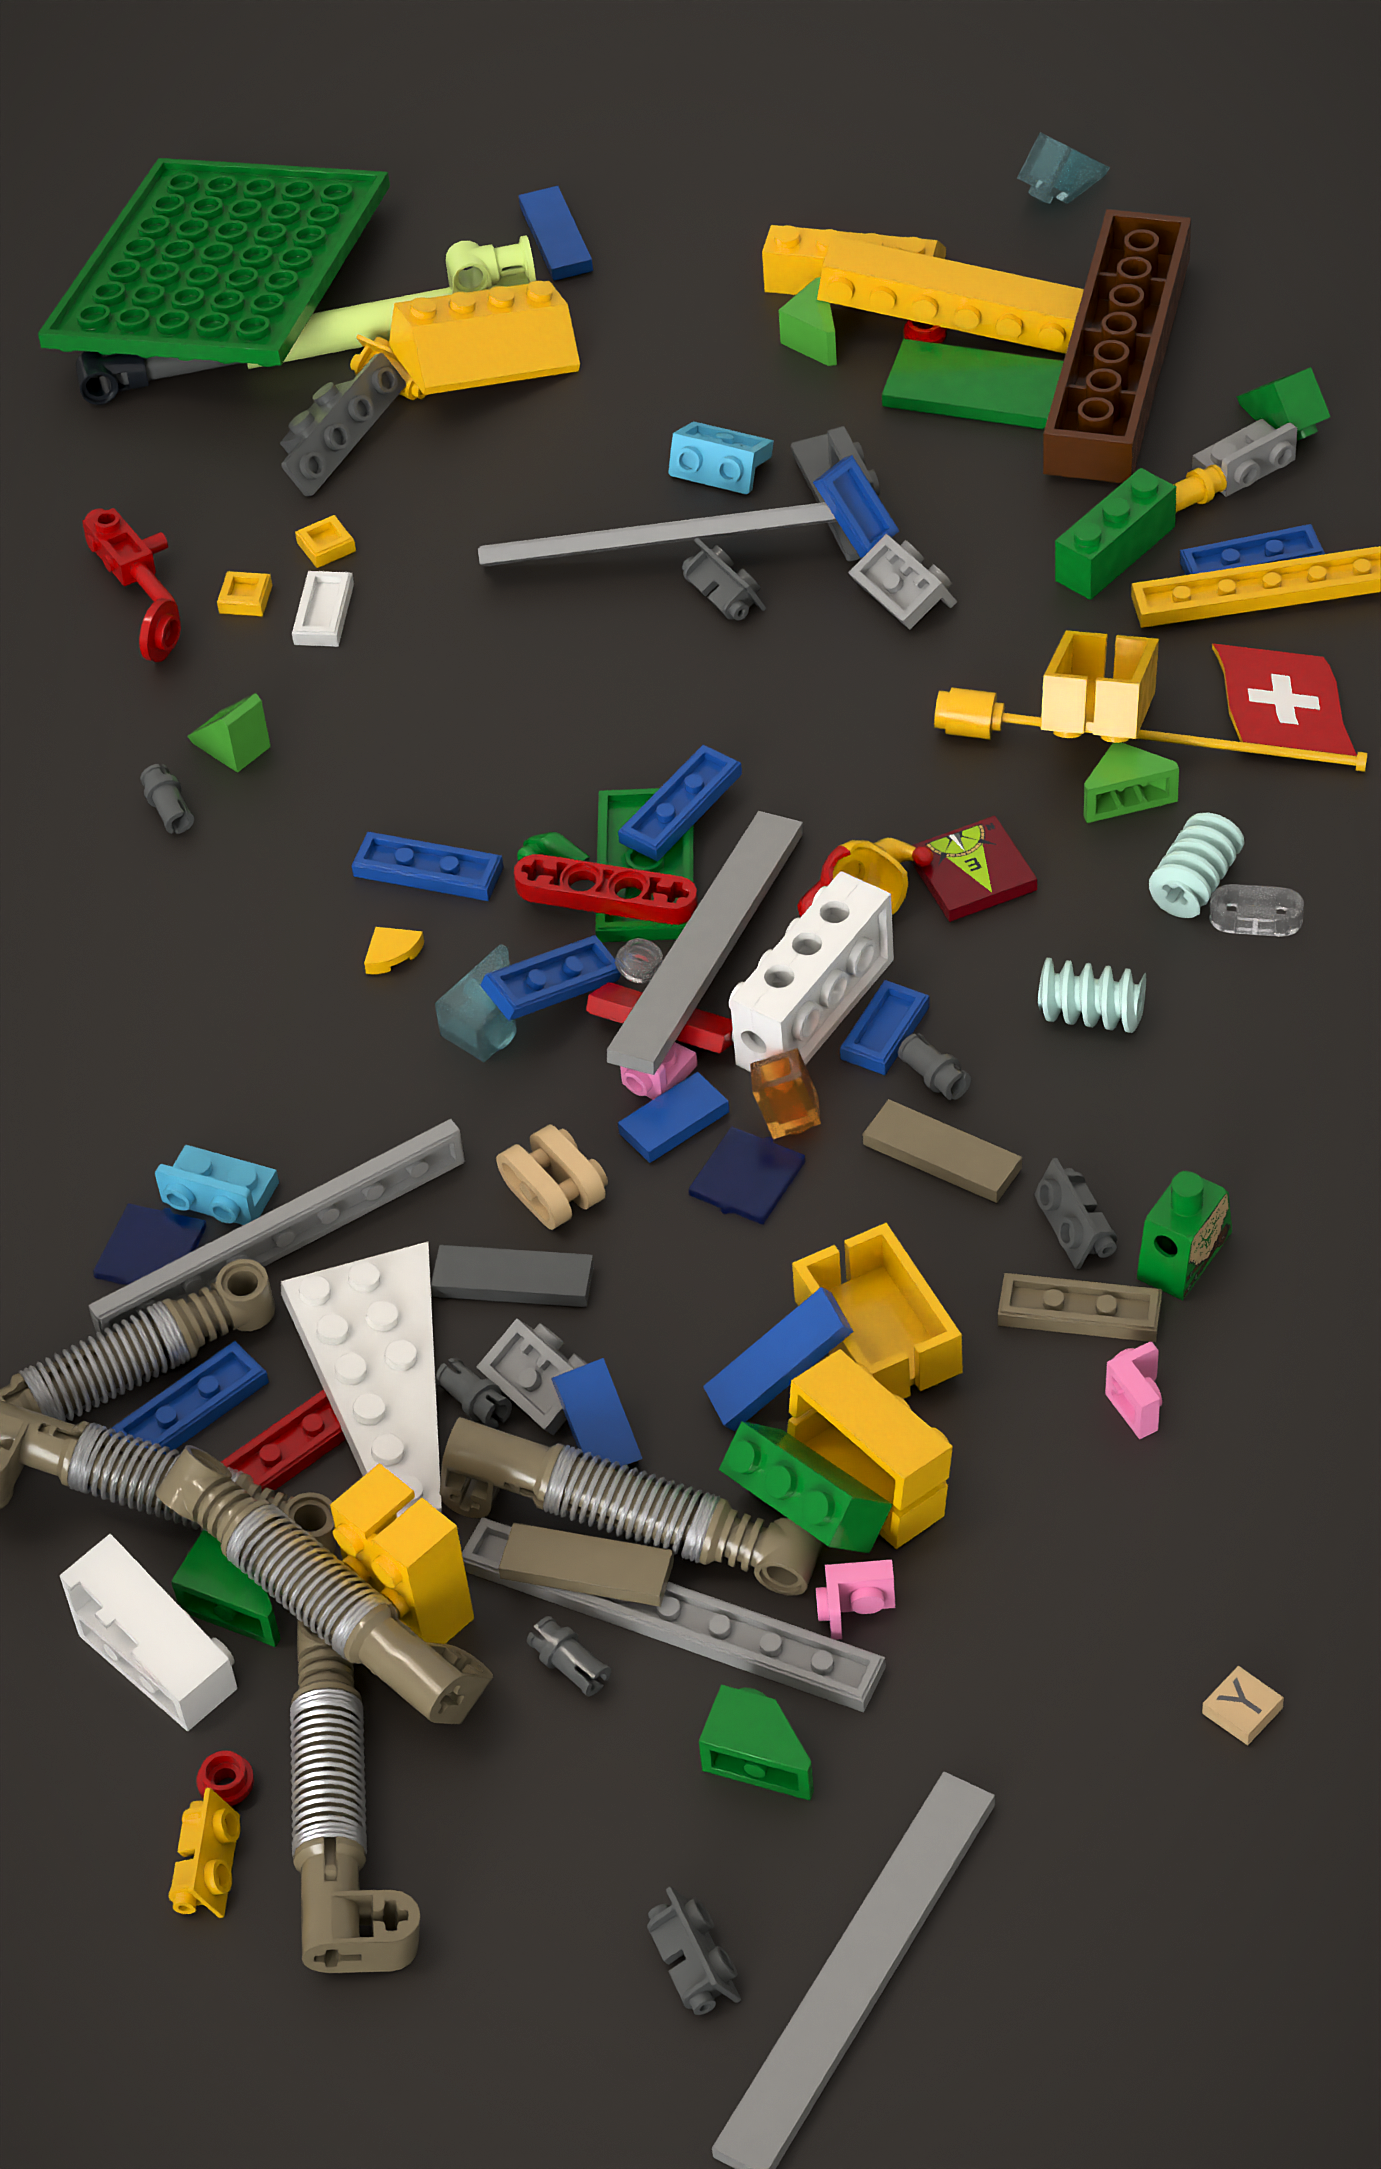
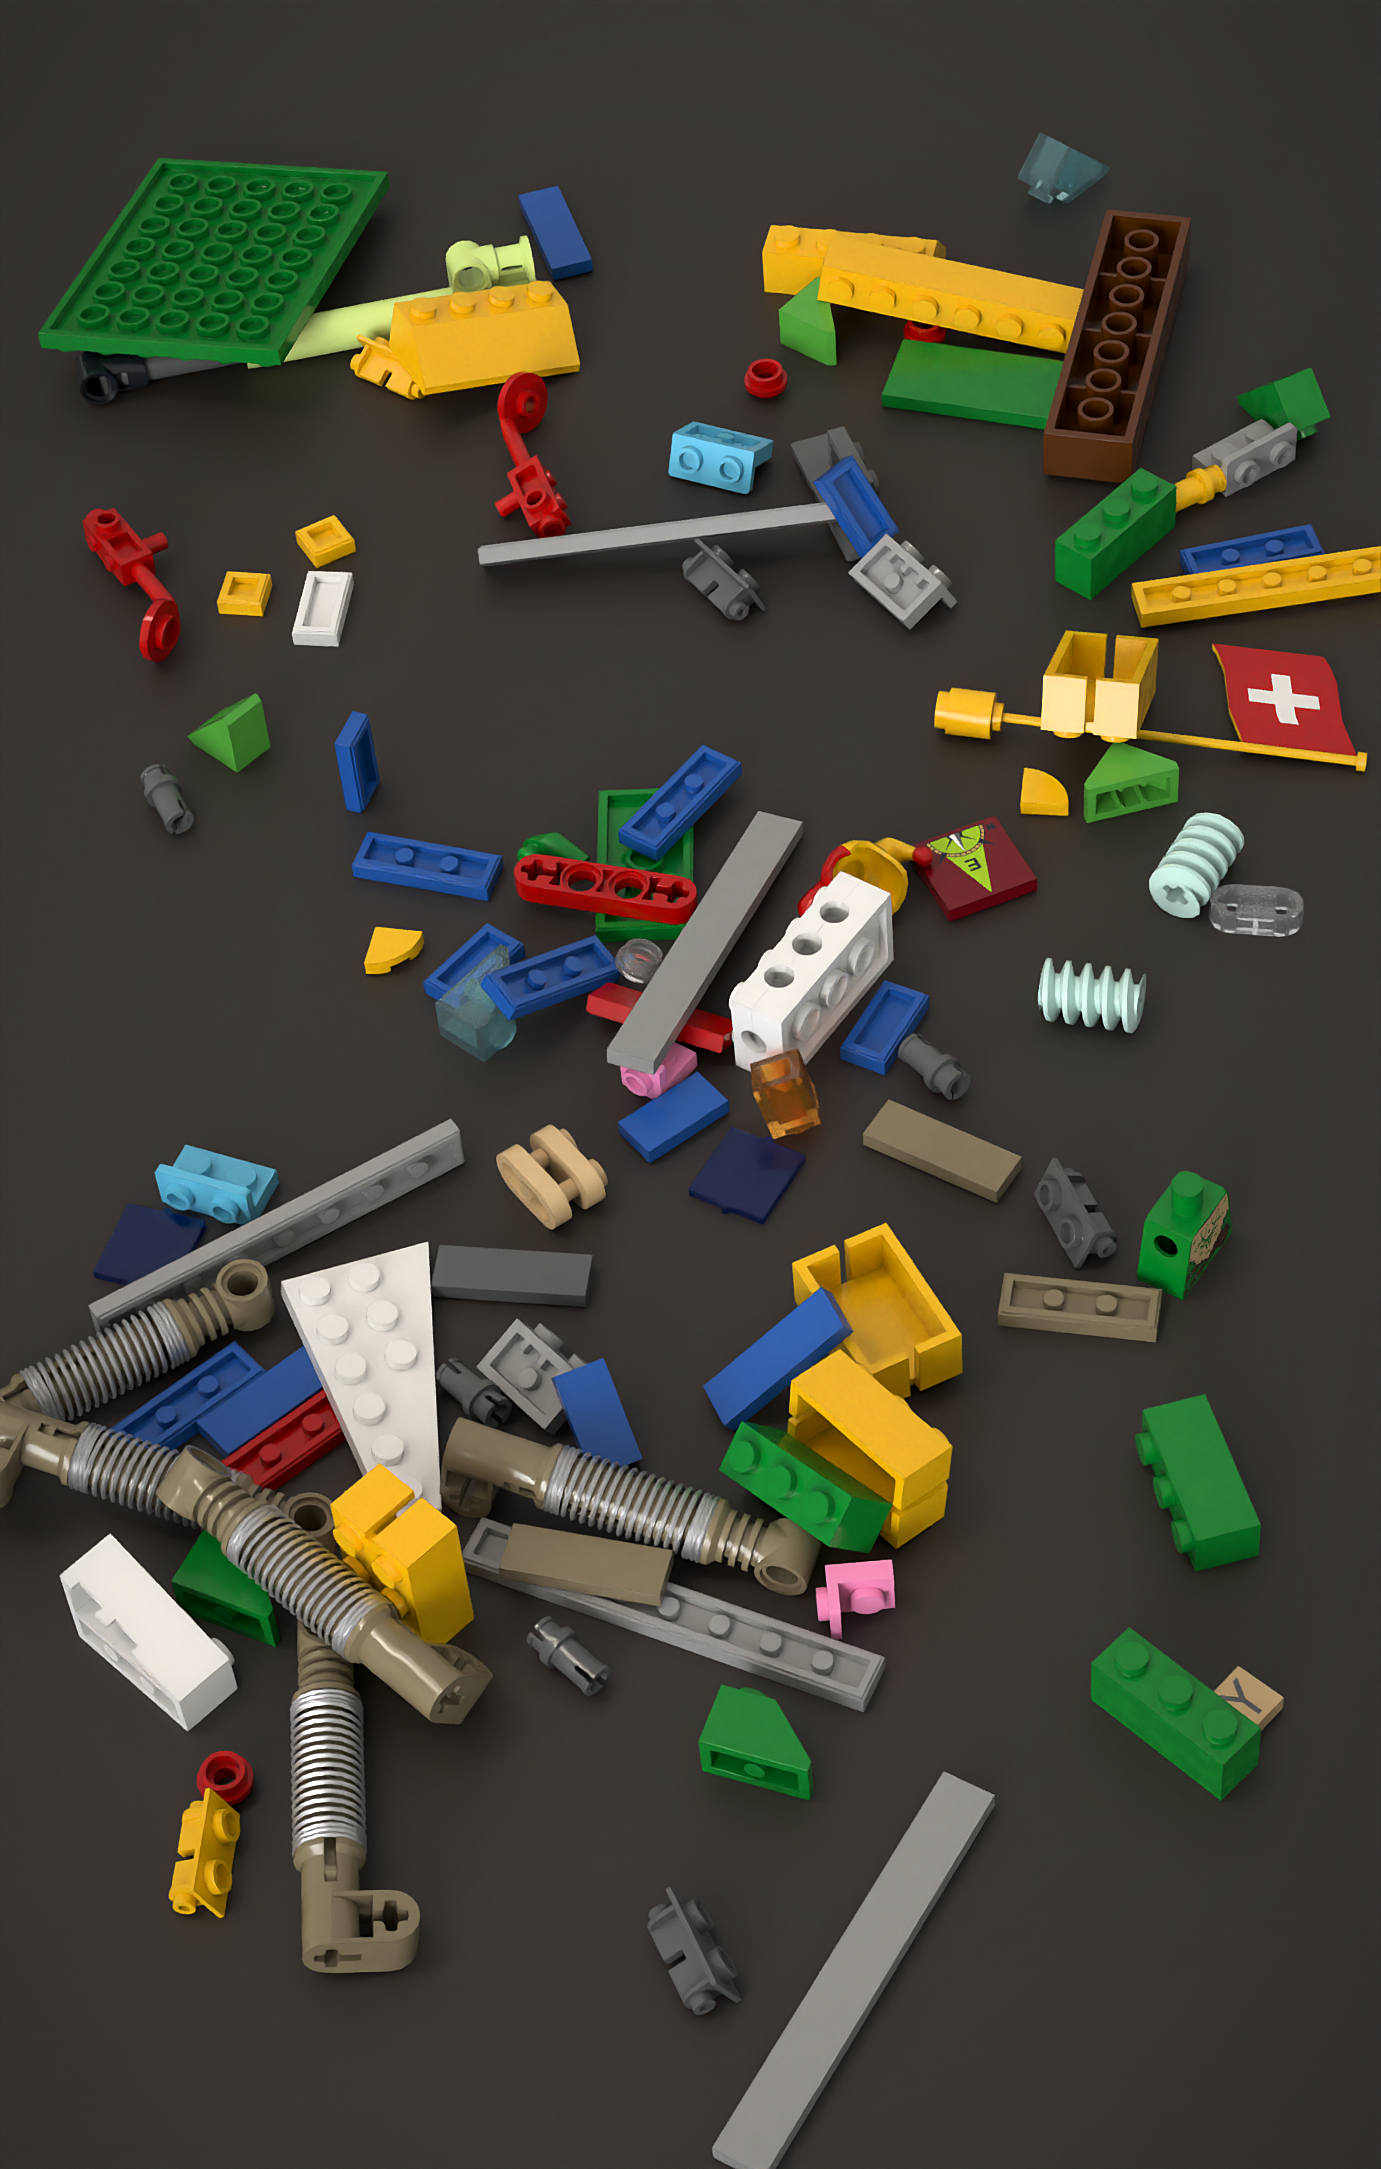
dark grey bracket [280,353,406,496] -> none
bright pink bracket [1105,1342,1163,1440] -> none
none -> blue tile [196,1346,323,1458]
none -> blue tile [334,711,380,813]
none -> blue tile [423,923,525,1015]
none -> red piece [494,371,572,539]
none -> red plate [744,359,788,398]
none -> yellow tile [1020,768,1068,816]
none -> green brick [1091,1627,1261,1801]
none -> green brick [1135,1394,1261,1572]

